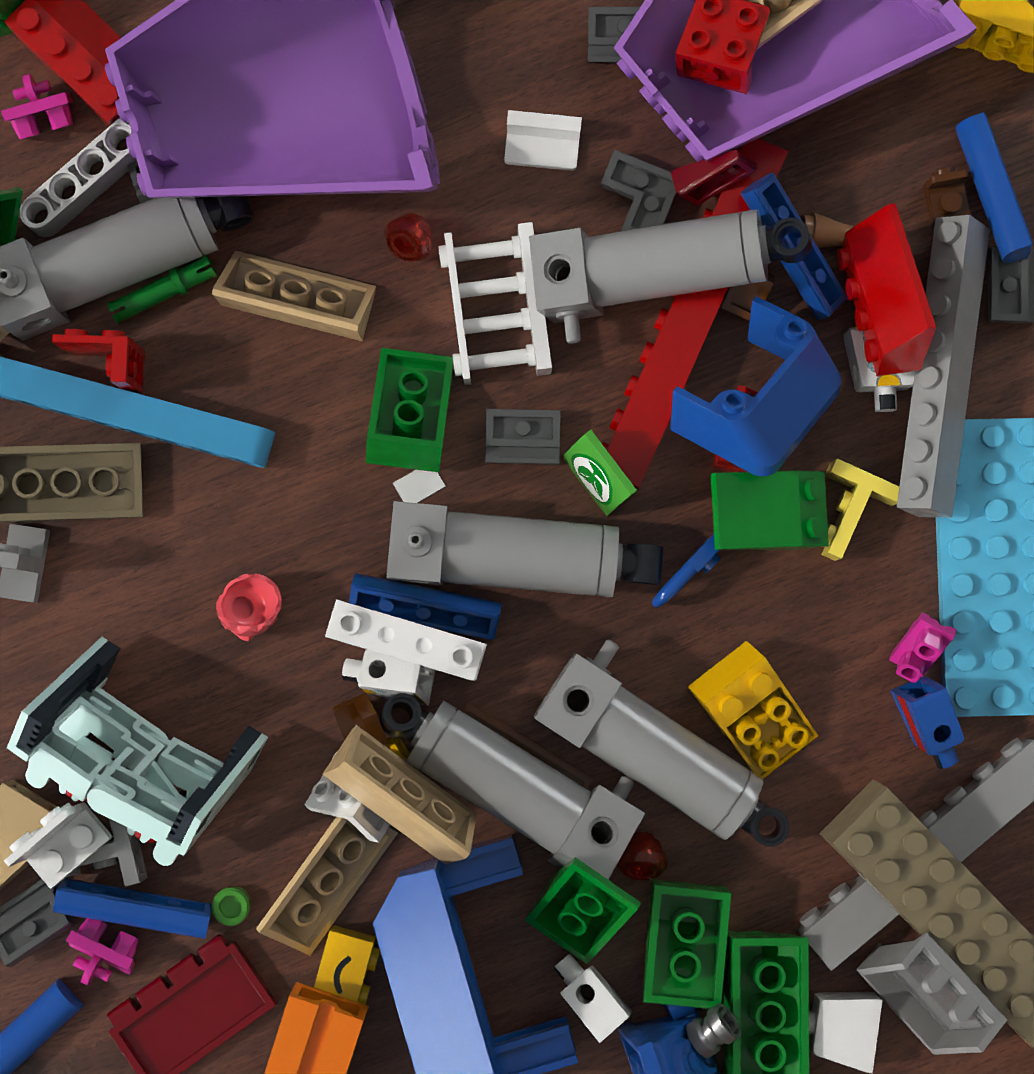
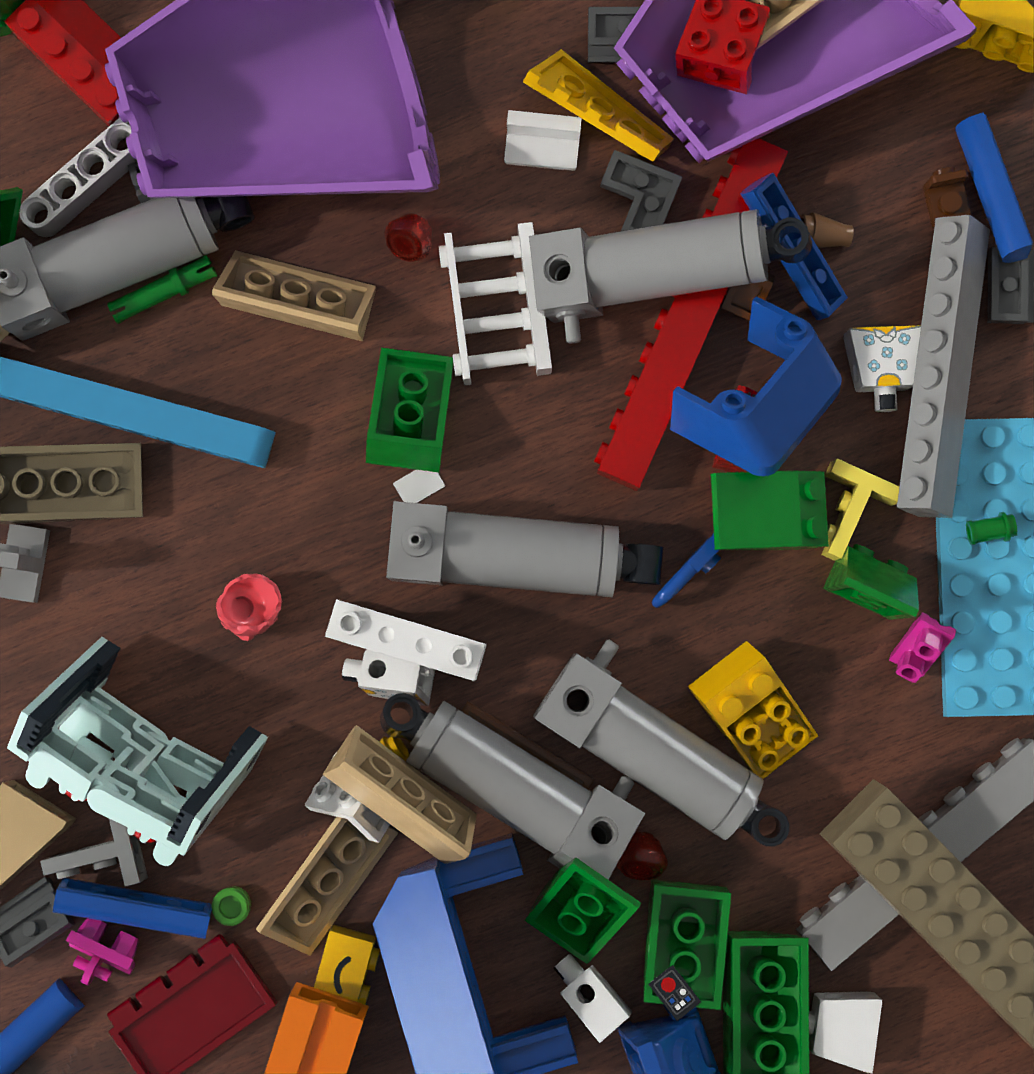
dark pink hips [1,73,74,139] -> none
white bracket [4,802,113,889] -> none
red bracket [52,329,145,394] -> none
reddish brown bracket [332,693,389,745] -> none
blue brick [349,573,502,640] -> none
dark grey plate [485,409,561,465] -> none
bright green slope [563,430,637,517] -> none
dark red slope [671,150,758,206] -> none
flat silver wheel [686,1003,741,1058] -> none
red slope [836,203,936,376] -> none
light grey window [856,932,1007,1055] -> none
blue torso [890,676,964,769] -> none
none -> yellow wing [523,49,674,162]
none -> black sticker [649,965,701,1021]
none -> green slope [823,544,919,620]
none -> green pin [966,512,1017,545]

